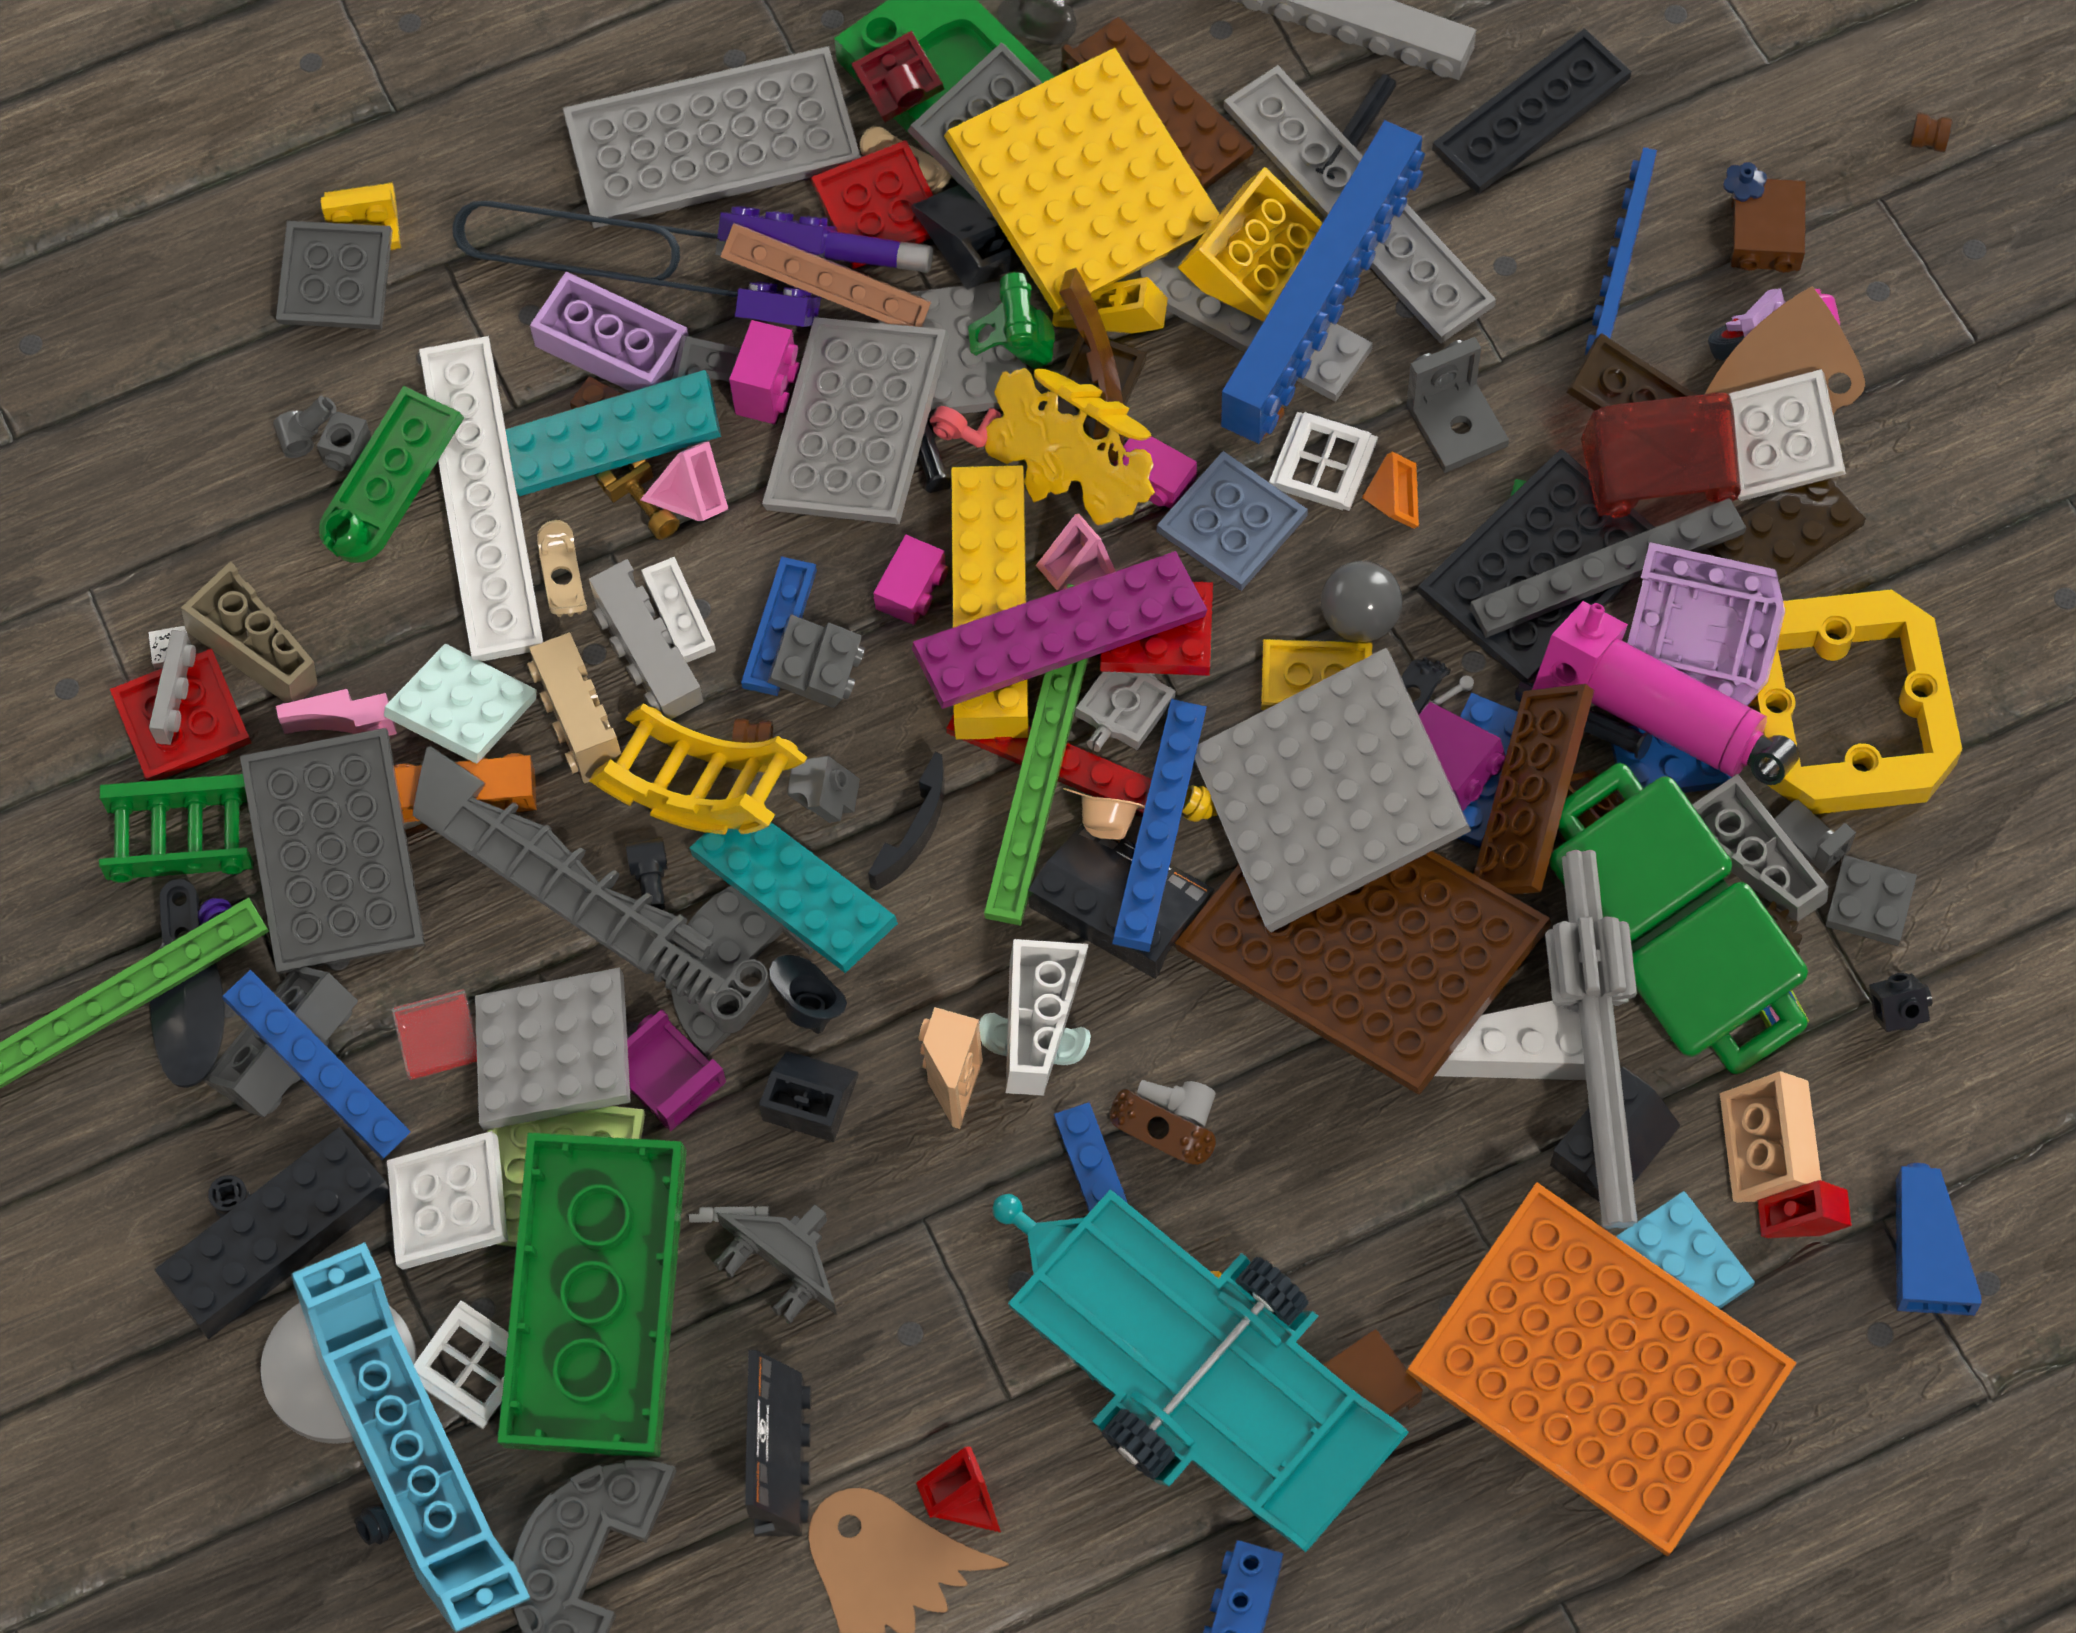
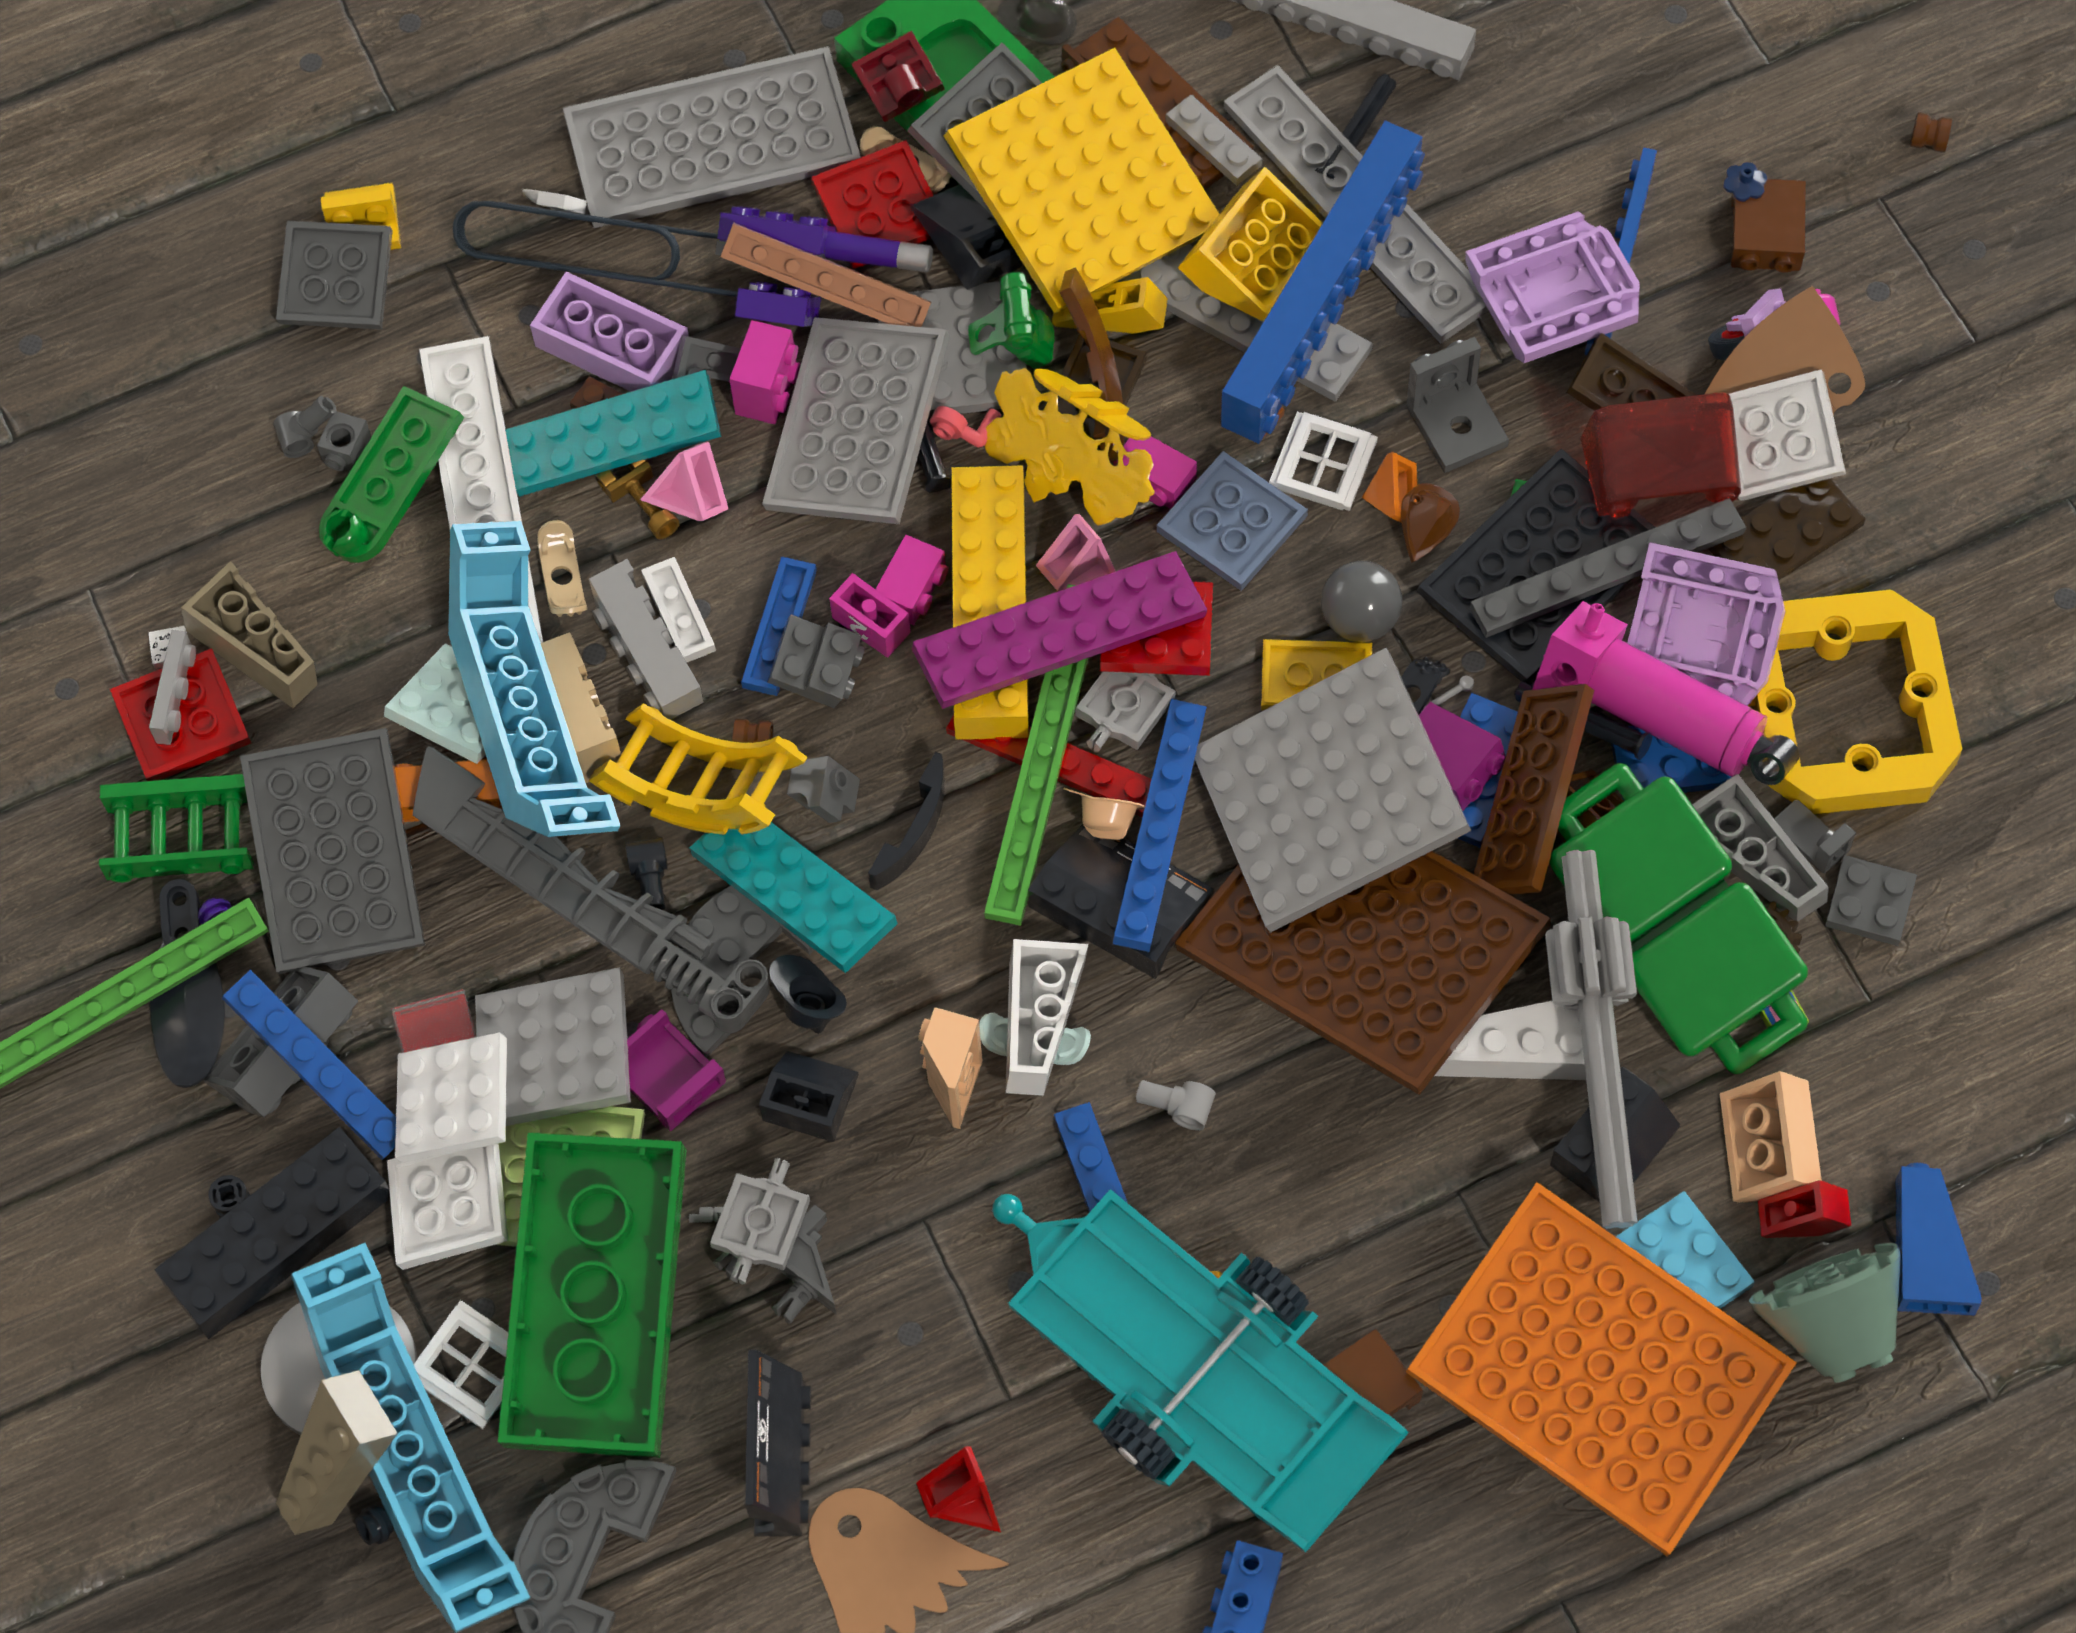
bright pink slope [276,689,397,736] -> none
reddish brown piece [1110,1089,1216,1165] -> none
yellow plate [1182,785,1218,822] -> none
black plate [1432,28,1632,194] -> none
black brick [1869,973,1932,1032] -> none
none -> dark tan wedge [276,1370,398,1535]
none -> white plate [395,1032,507,1163]
none -> medium azure slope [448,521,620,837]
none -> white plate [522,189,587,214]
none -> light grey plate [710,1158,810,1284]
none -> dark pink brick [829,573,911,658]
none -> light grey plate [1166,95,1262,186]
none -> reddish brown piece [1401,483,1460,563]
none -> lavender wedge [1466,212,1639,363]
none -> sand green cone [1749,1243,1900,1383]

